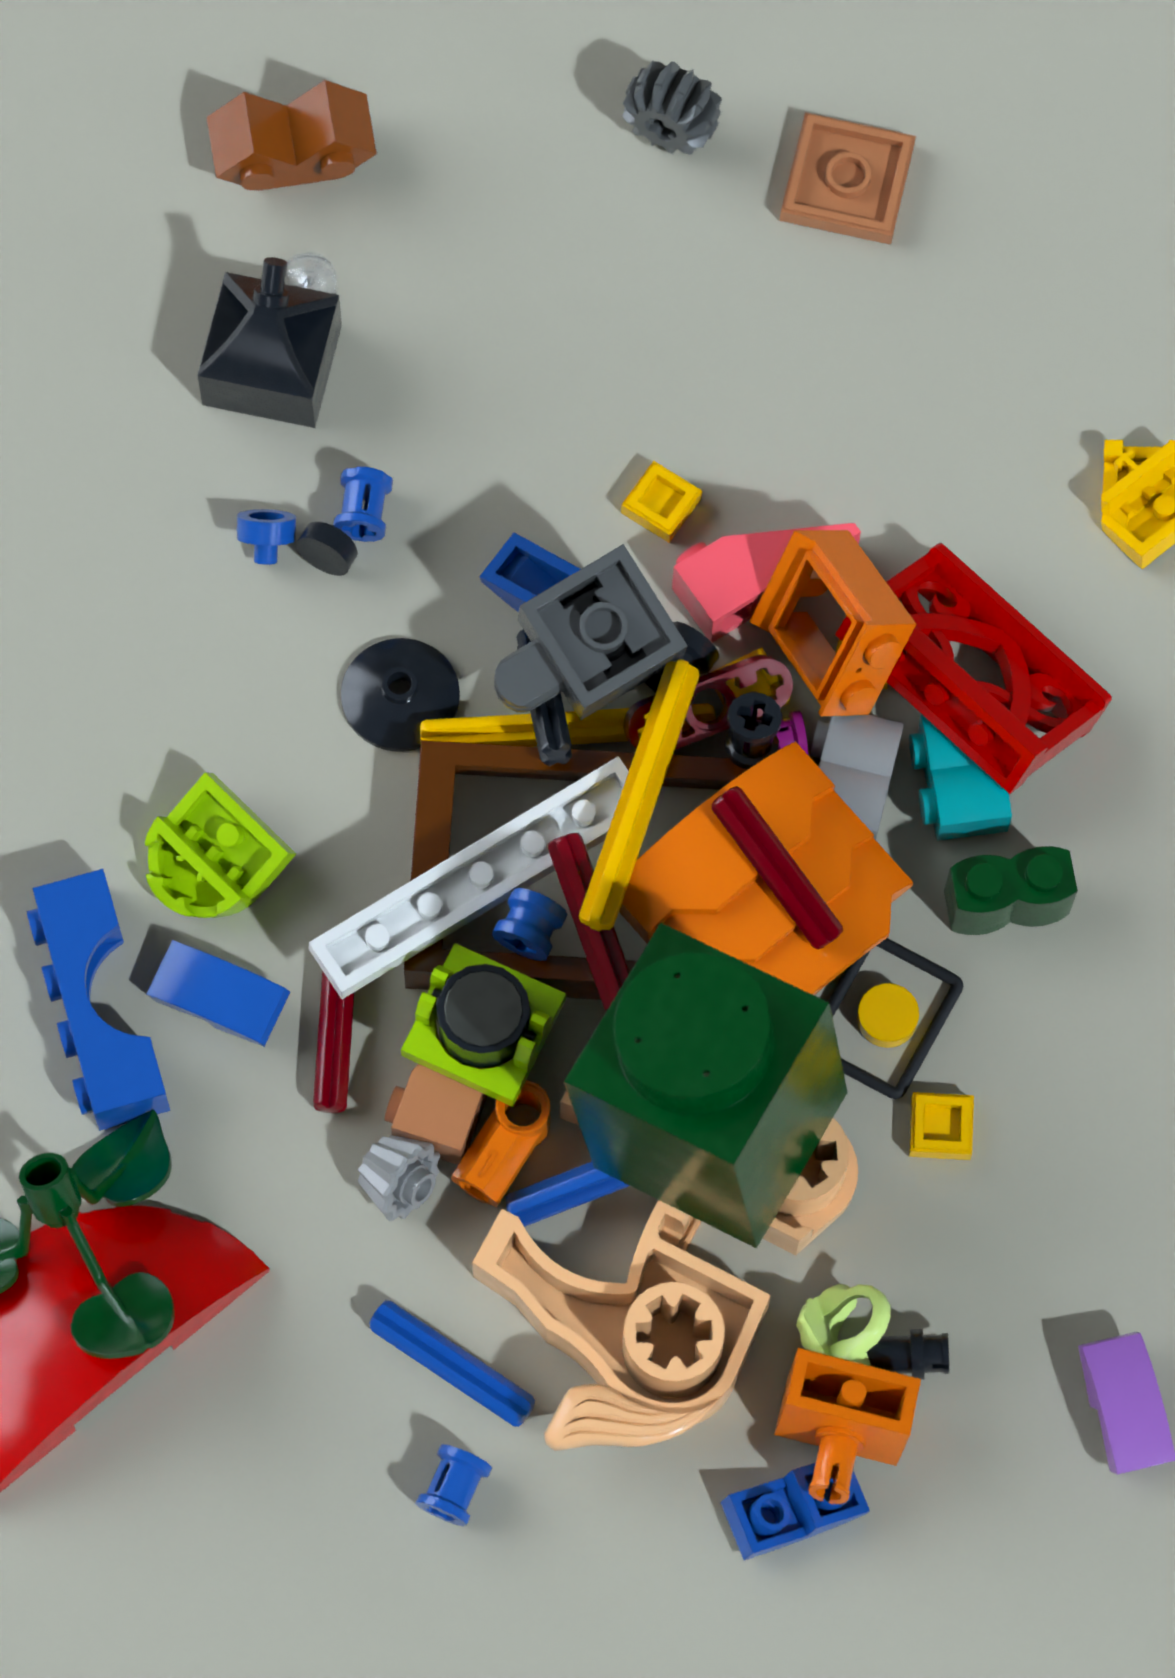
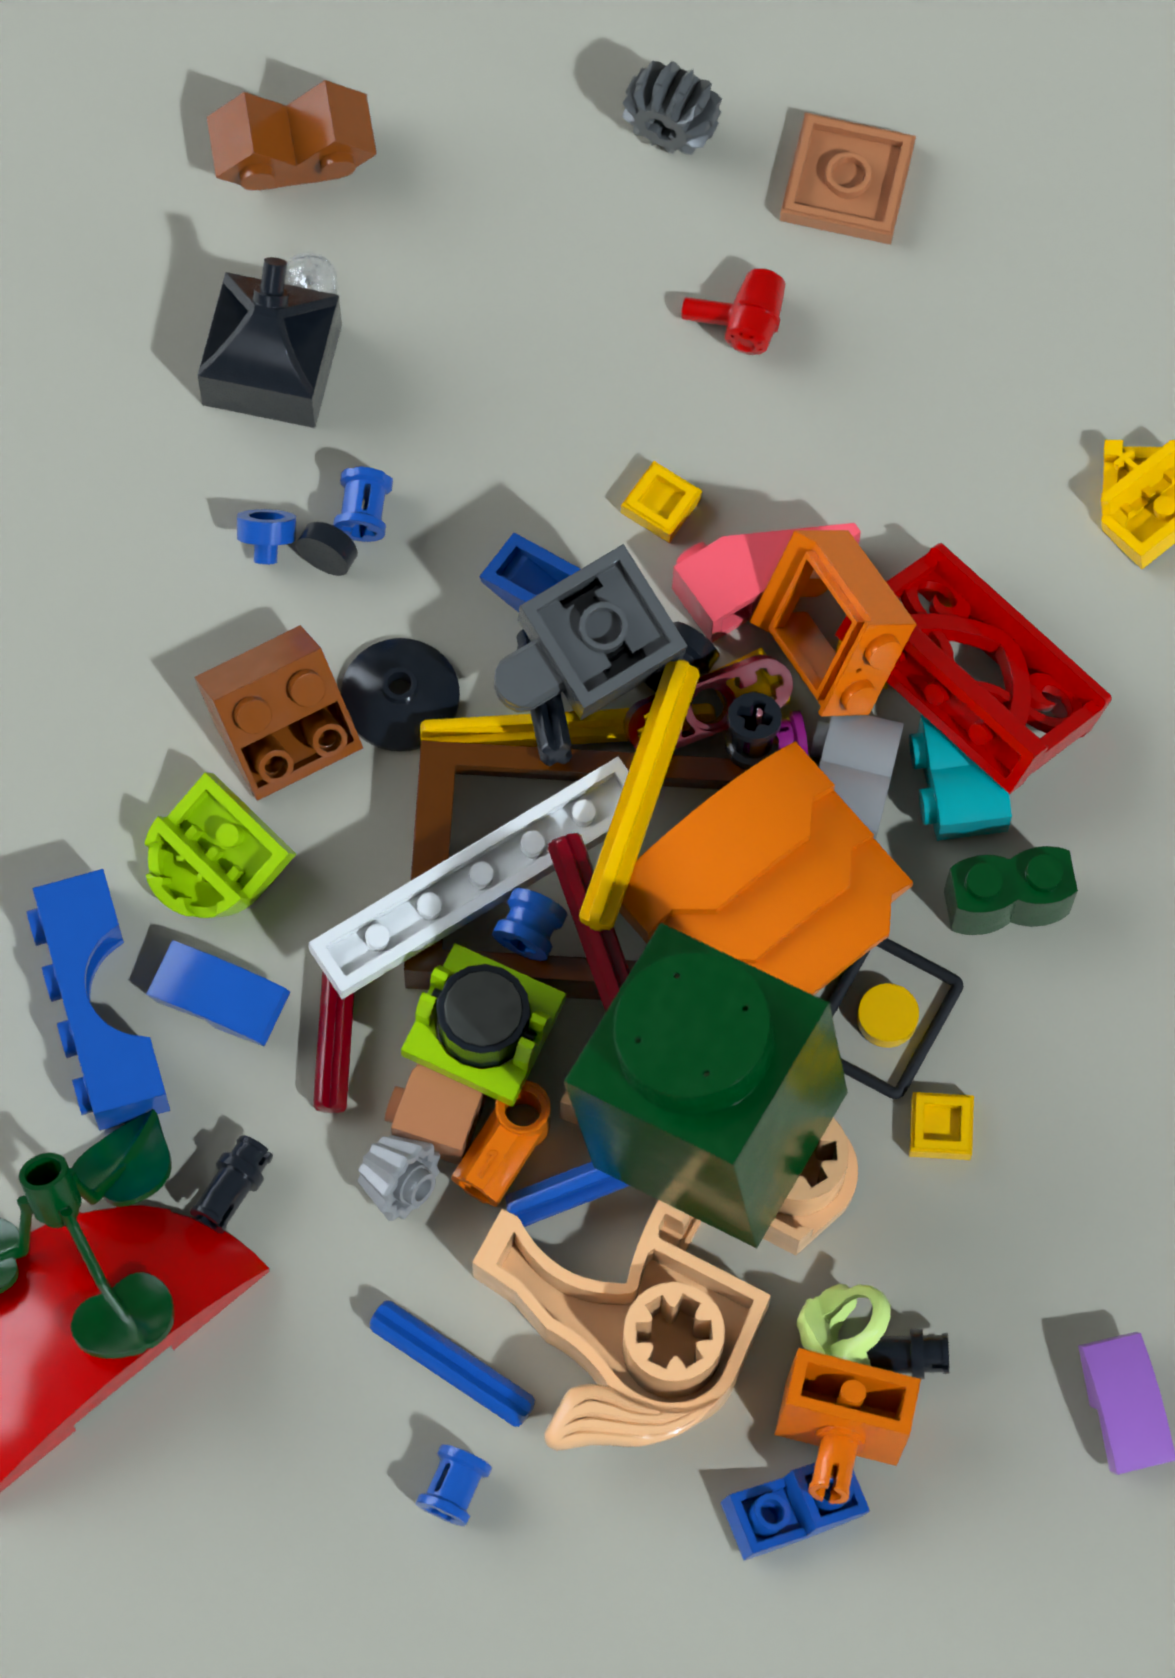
dark red axle [711,786,843,950] -> none
none -> black pin [190,1135,273,1234]
none -> dark orange slope [194,625,363,801]
none -> red piece [681,268,786,355]

